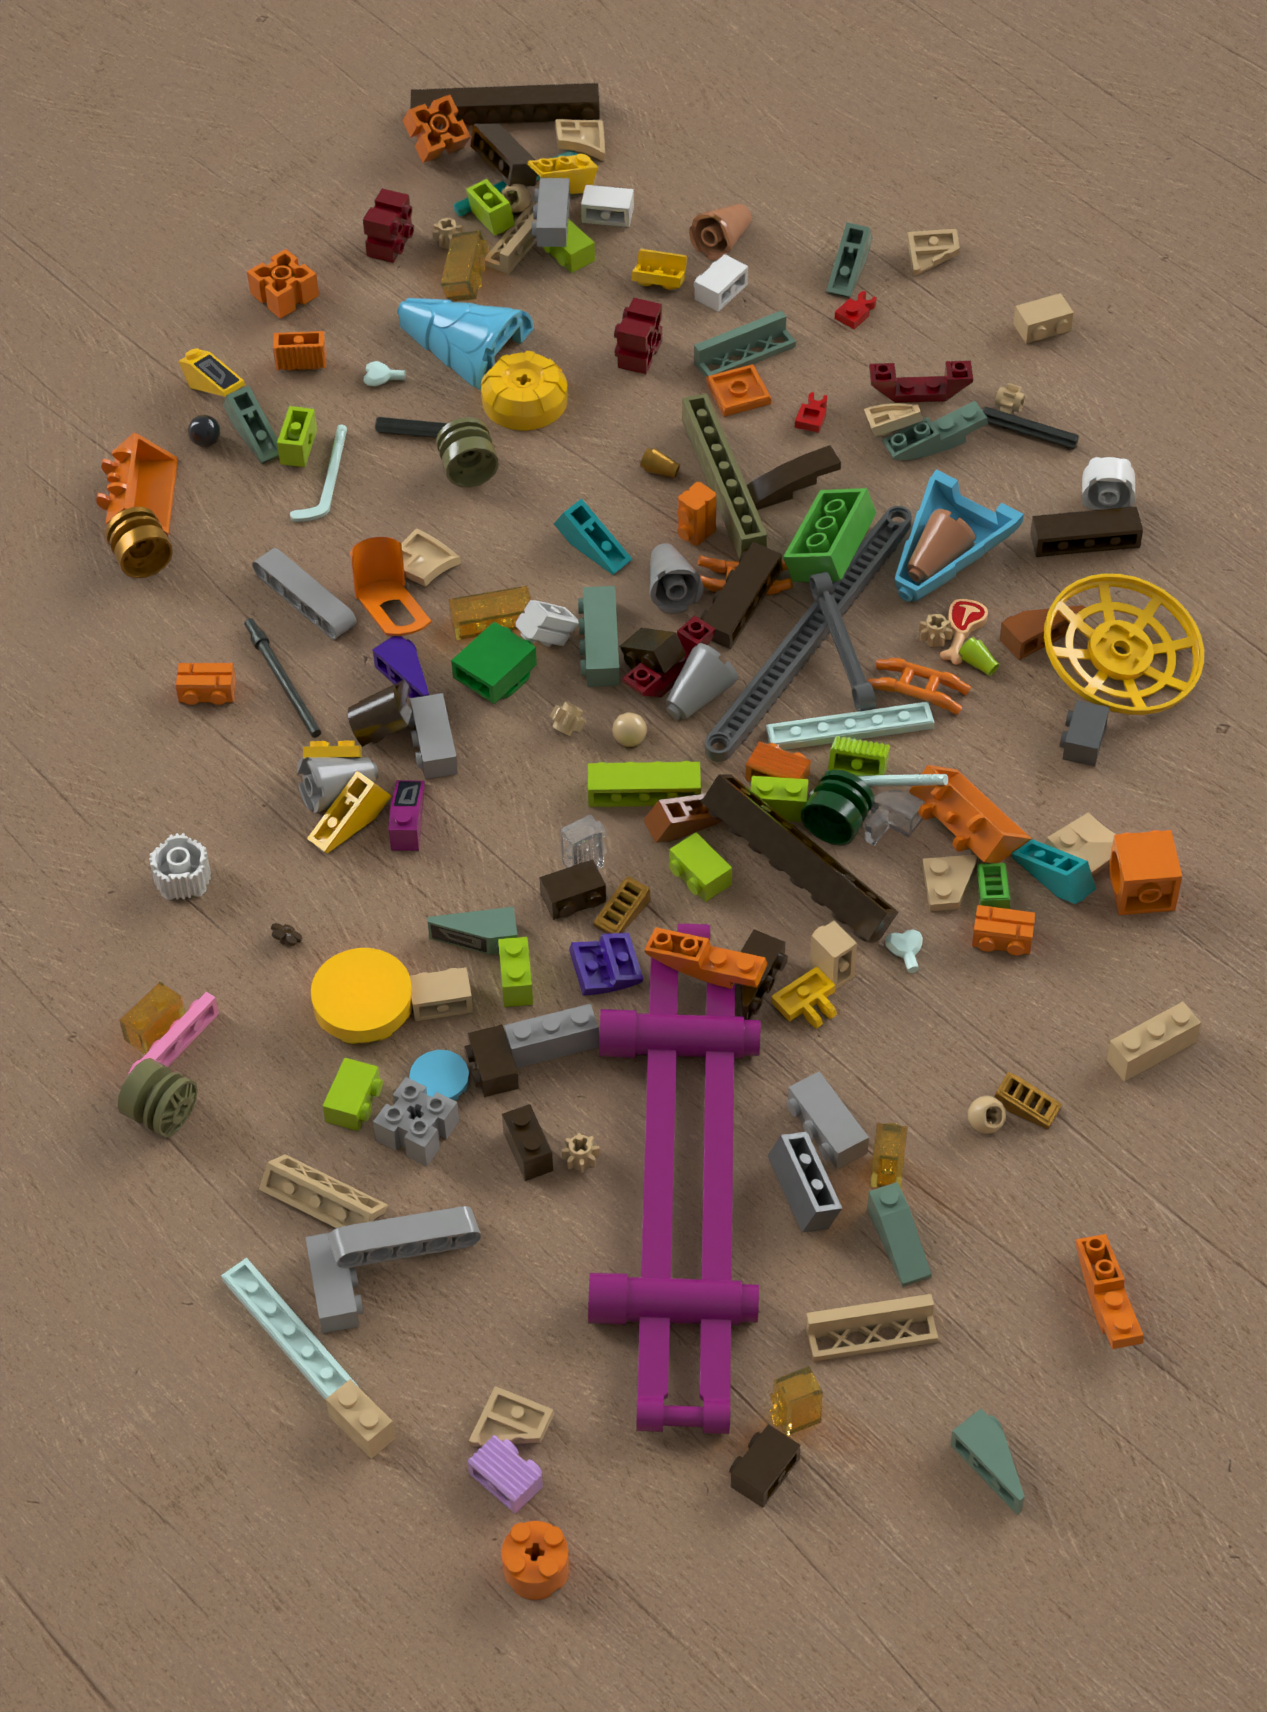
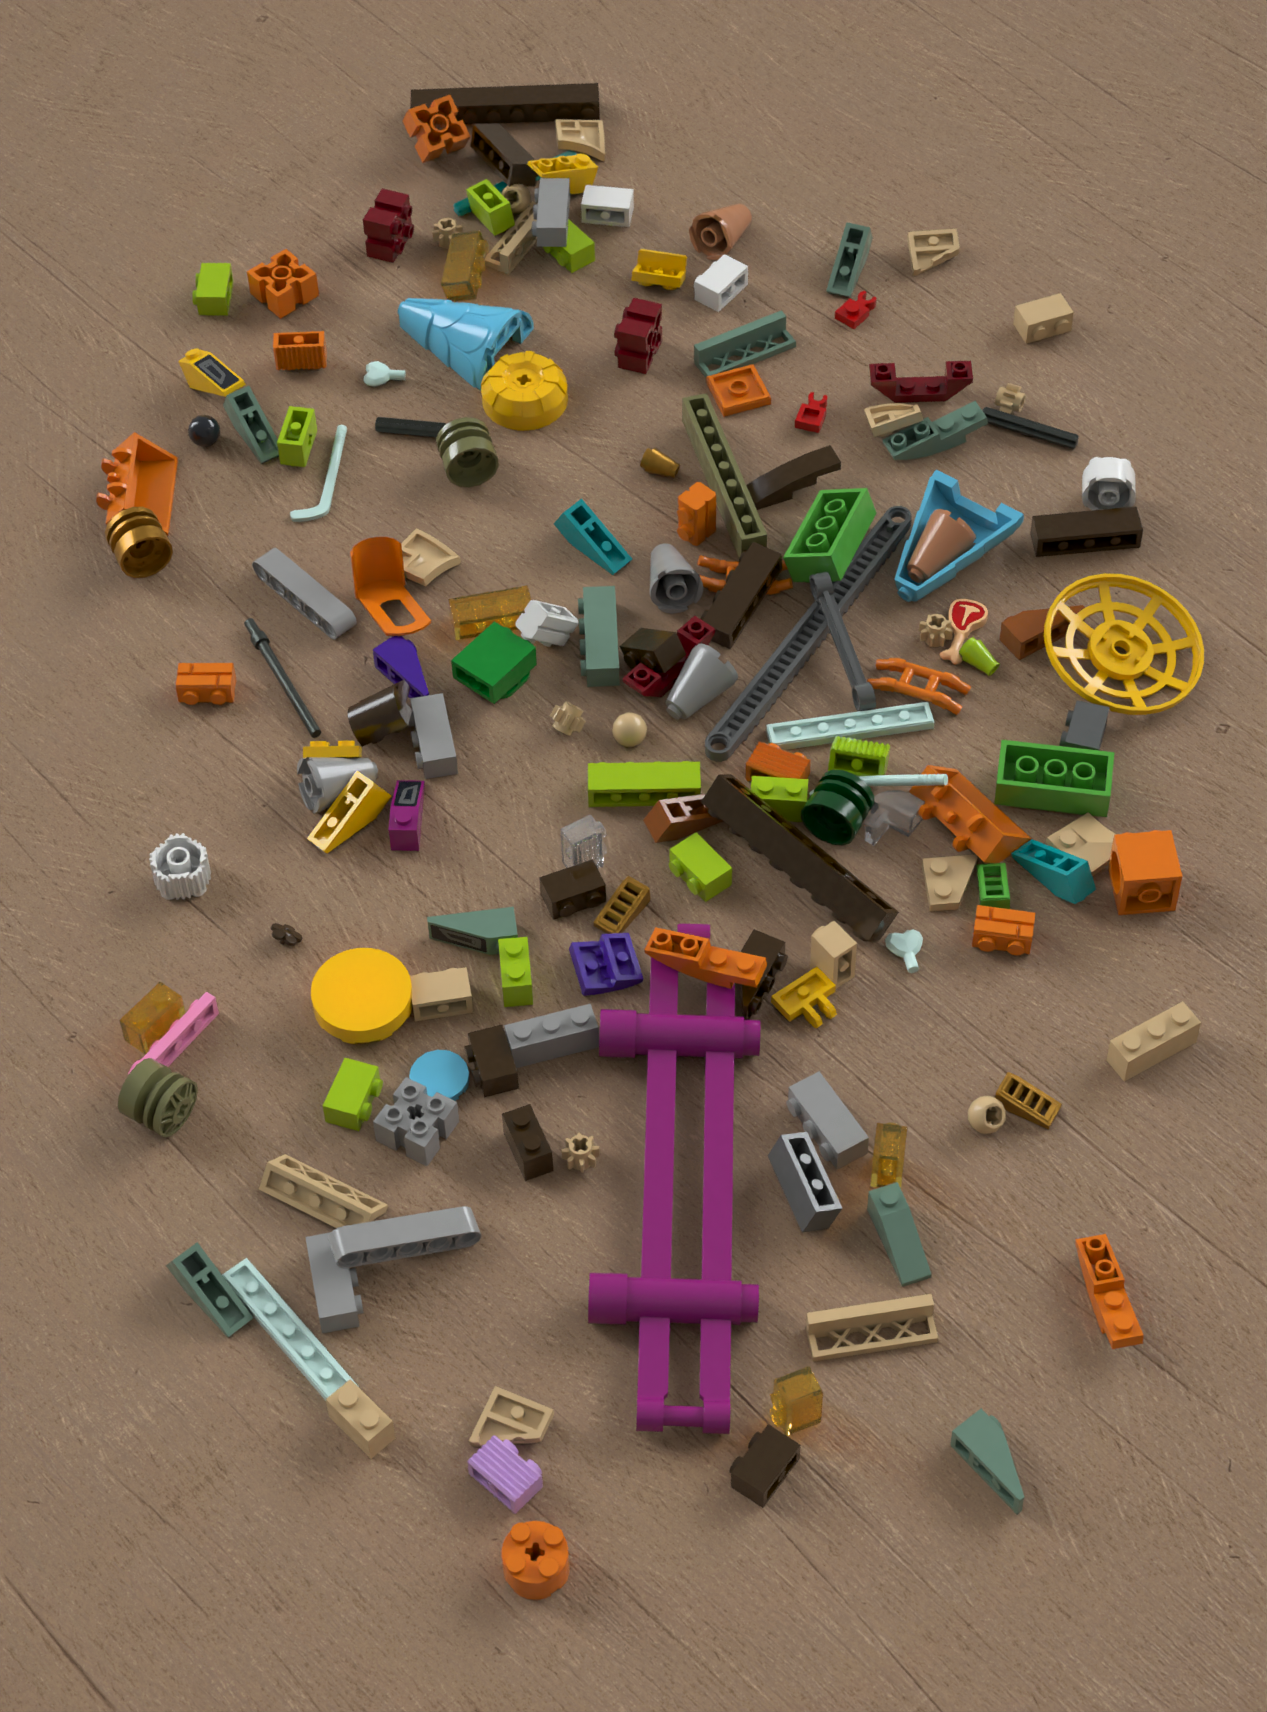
none -> sand green slope [166,1242,253,1337]
none -> lime brick [192,263,234,316]
none -> bright green brick [994,740,1114,817]

